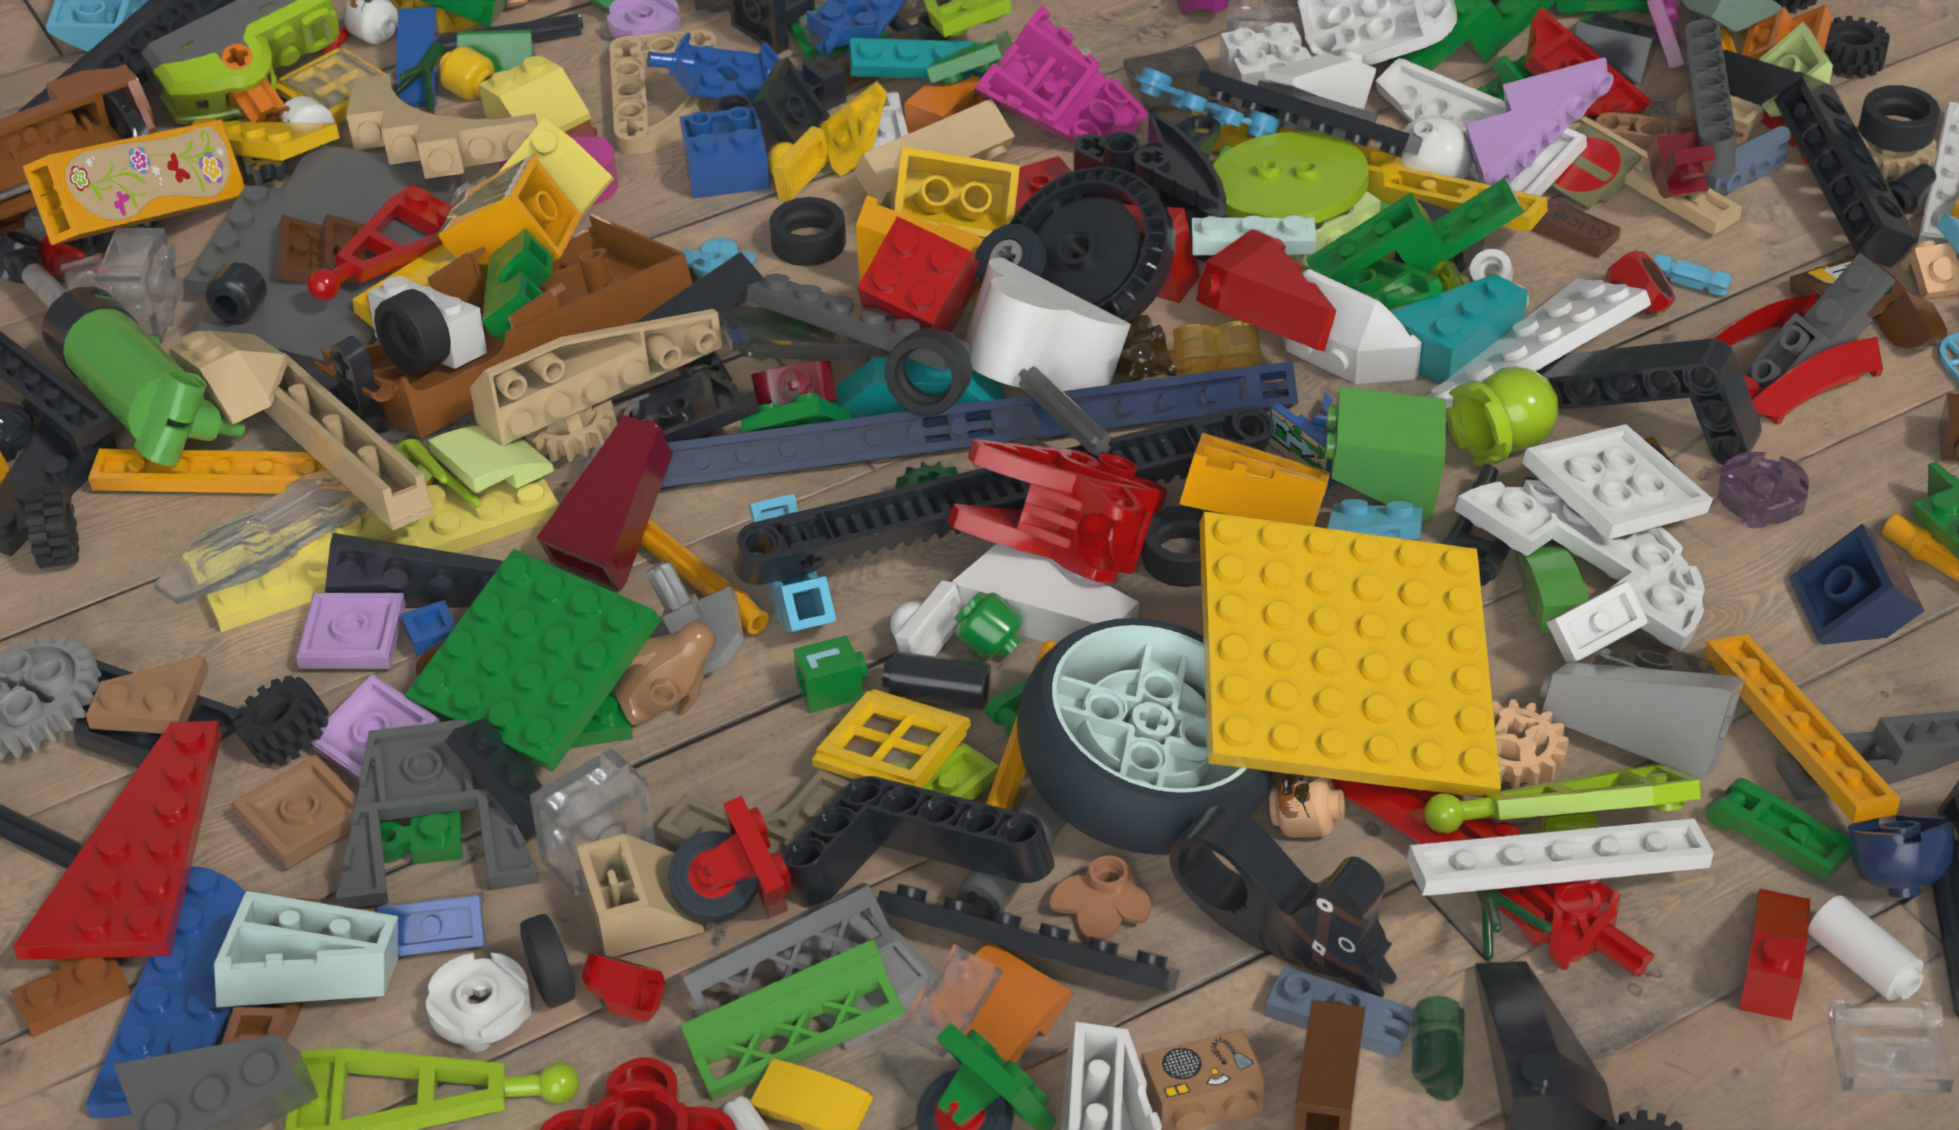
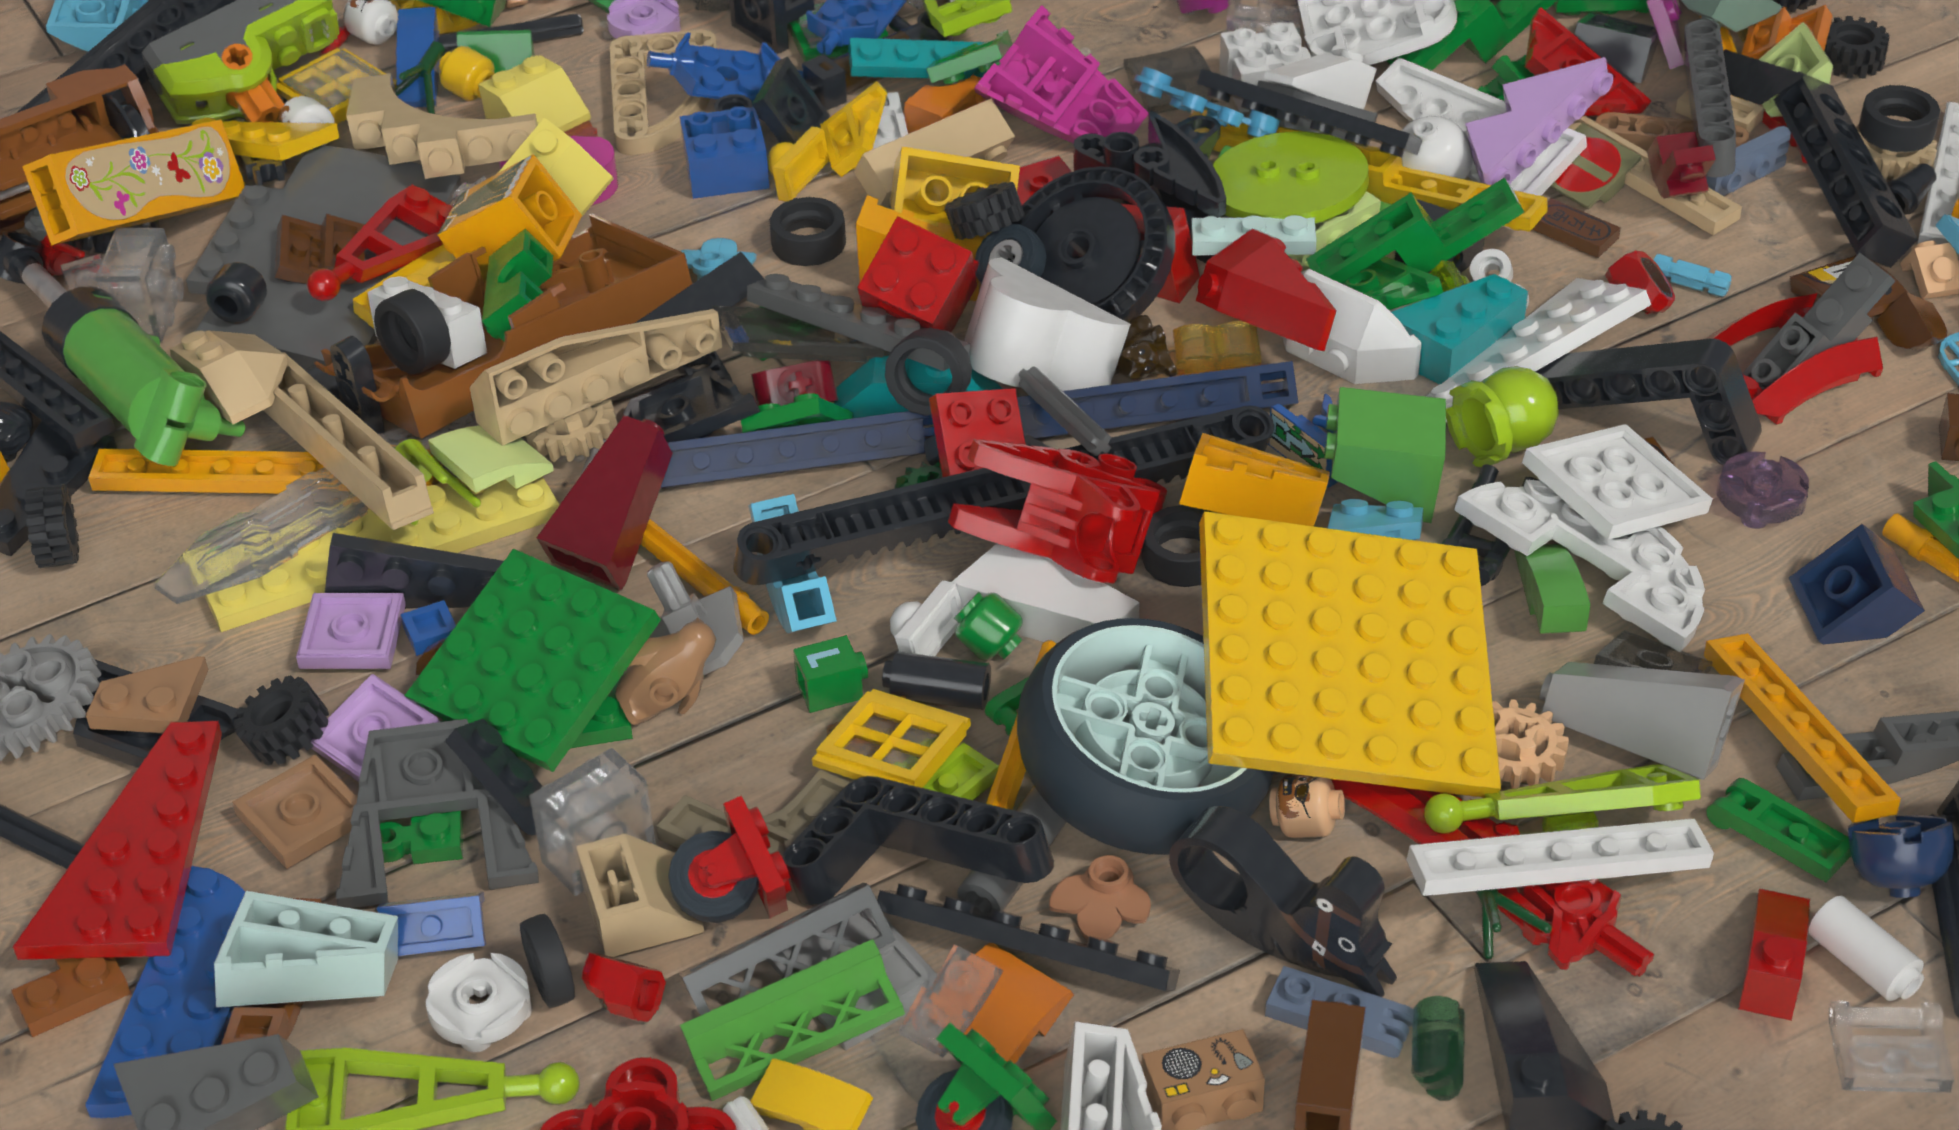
white plate [1546,581,1649,663] -> none
none -> red plate [924,388,1026,477]
none -> black tyre [945,182,1025,240]

